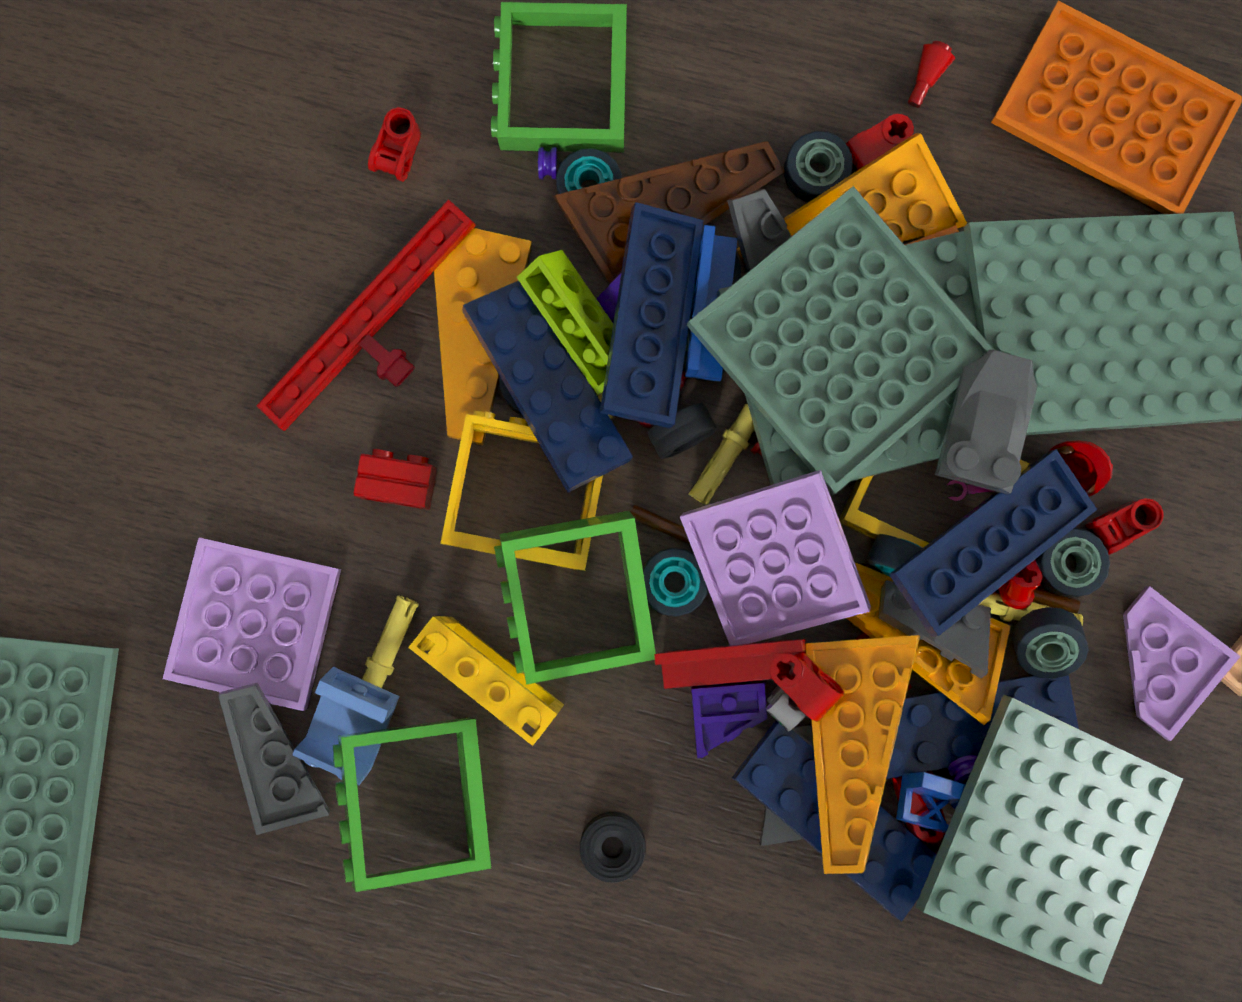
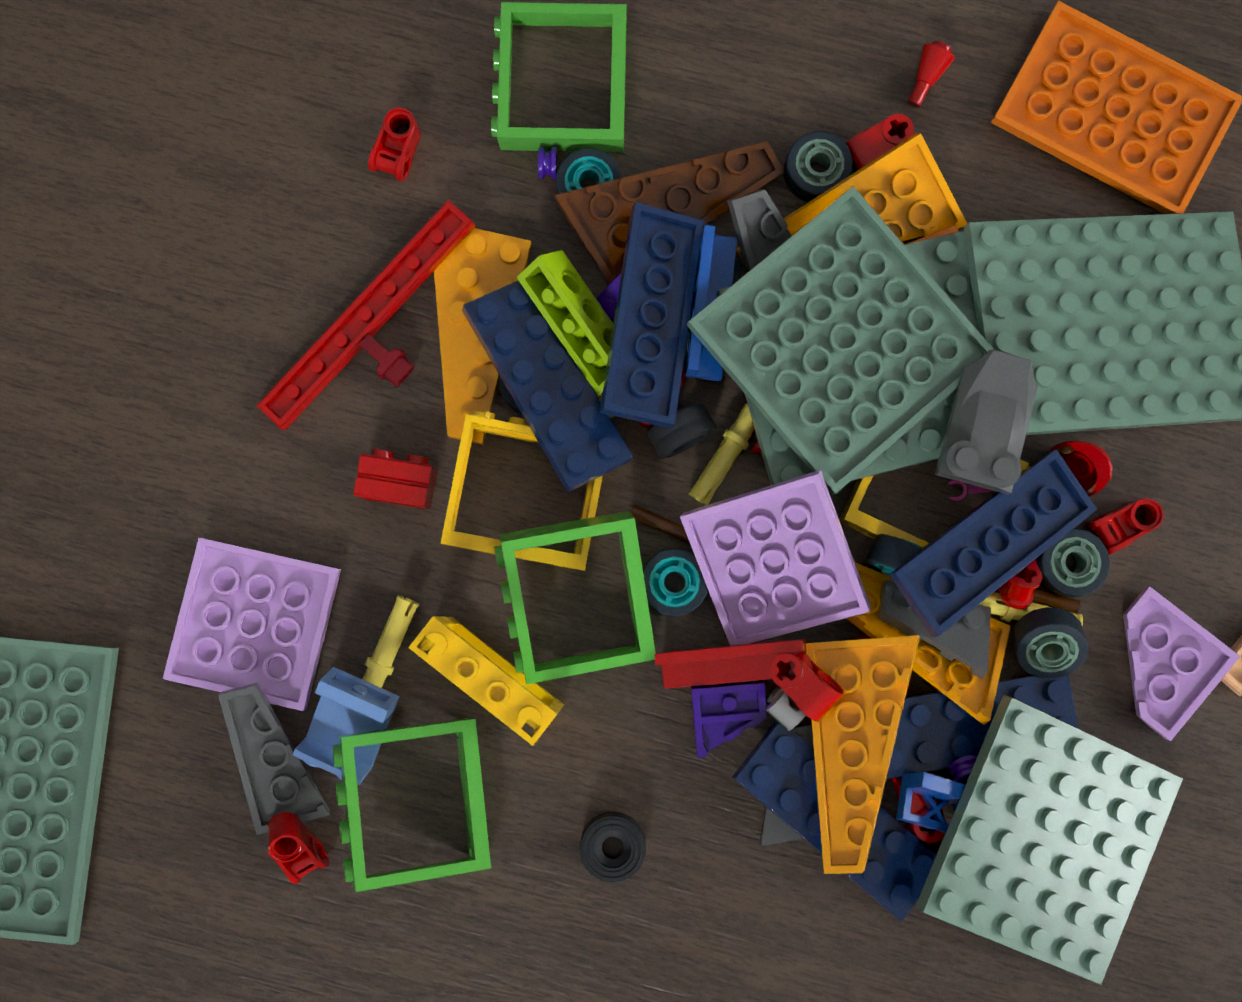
none -> red piece [268,812,330,885]

